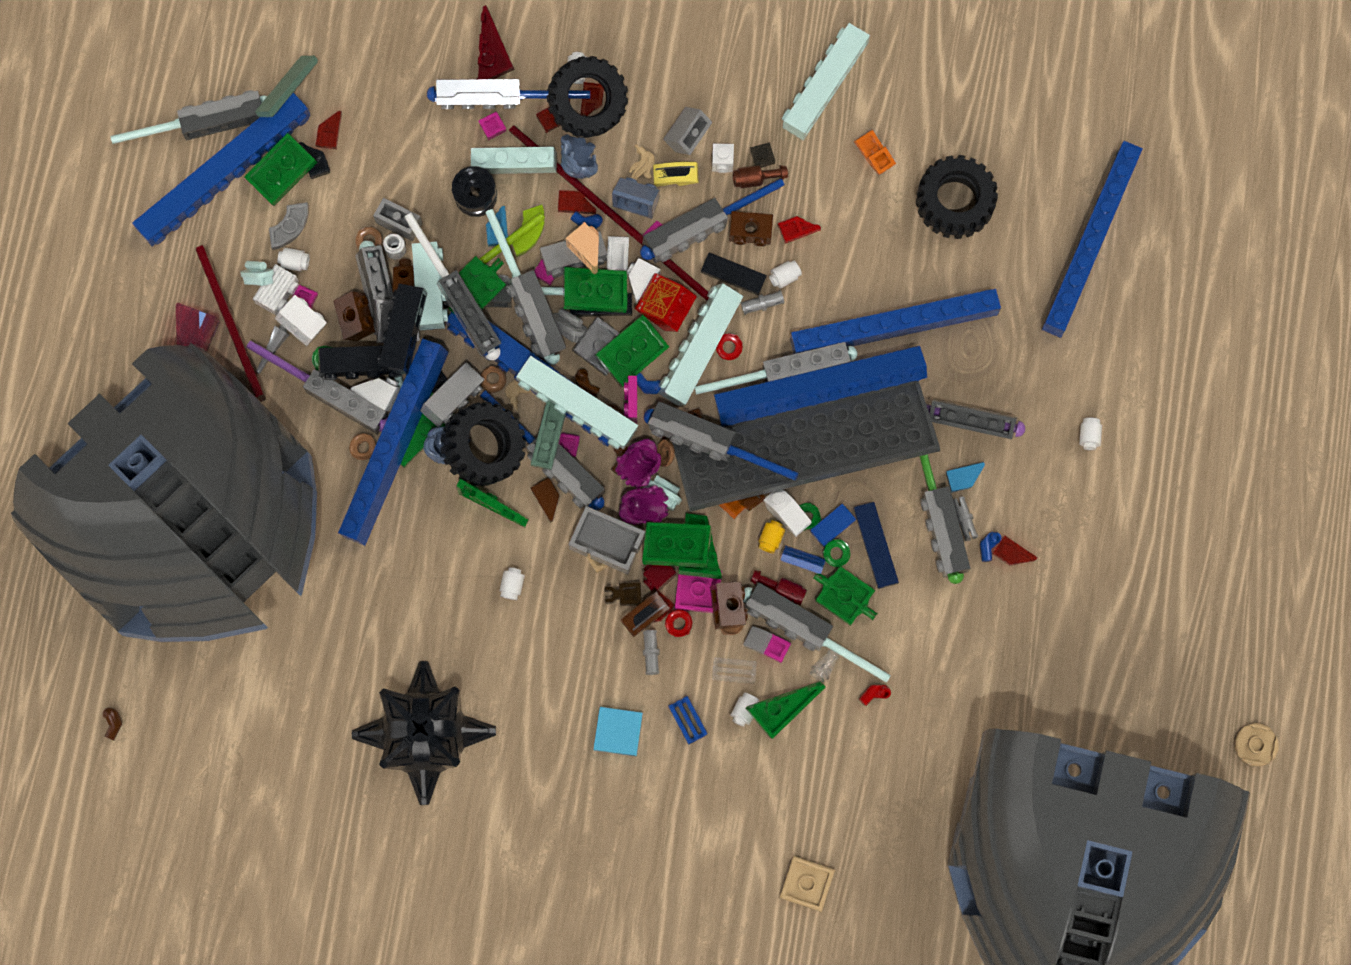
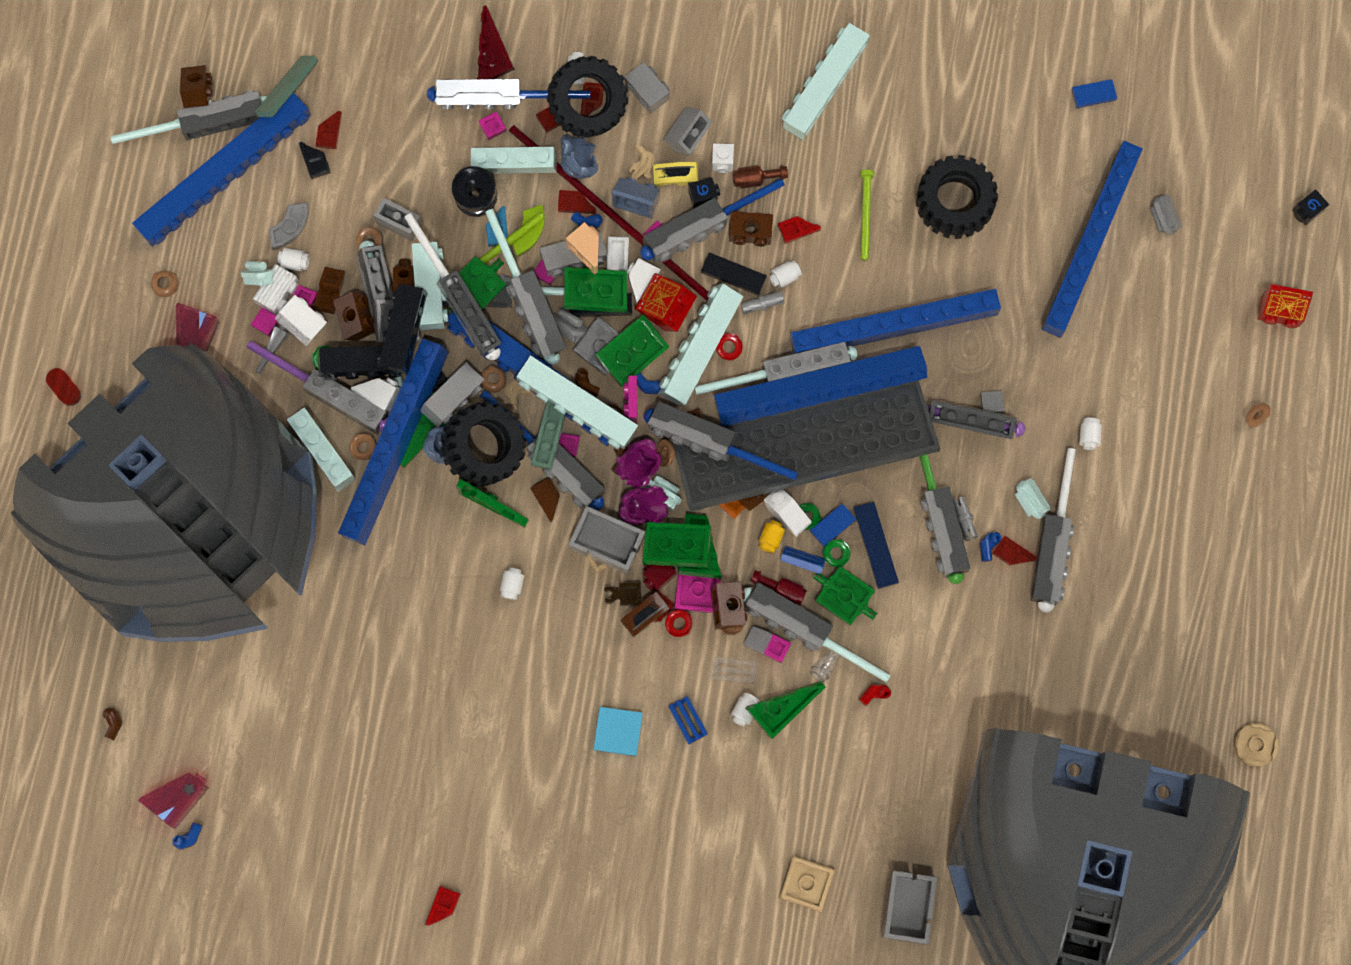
dark red tile [195,245,267,402] -> none
green plate [244,133,318,206] -> none
black piece [352,661,496,805] -> none
white brick [383,234,406,260] -> none
light grey pin [643,630,660,675] -> none
clear smoke plate [750,142,775,168] -> none
orange slope [854,130,896,175] -> none
dark azure tile [946,462,985,493] -> none
none -> clear red tile [46,368,81,406]
none -> clear pink slope [138,772,209,829]
none -> medium nougat piece [151,270,179,297]
none -> blue arm [172,823,203,849]
none -> reddish brown brick [180,65,213,108]
none -> dark pink tile [251,308,279,337]
none -> light aqua brick [287,408,355,492]
none -> reddish brown slope [313,267,345,314]
none -> red tile [425,886,461,926]
none -> light grey brick [624,62,670,114]
none -> black brick [688,178,720,209]
none -> lime bar [860,170,875,260]
none -> light grey piece [882,871,937,945]
none -> light grey tile [980,391,1005,413]
none -> light aqua piece [1015,478,1050,519]
none -> piece [1031,448,1076,613]
none -> blue tile [1071,79,1117,109]
none -> light grey piece [1150,195,1182,235]
none -> medium nougat piece [1246,403,1271,427]
none -> red slope [1258,284,1313,328]
none -> black brick [1292,189,1330,226]

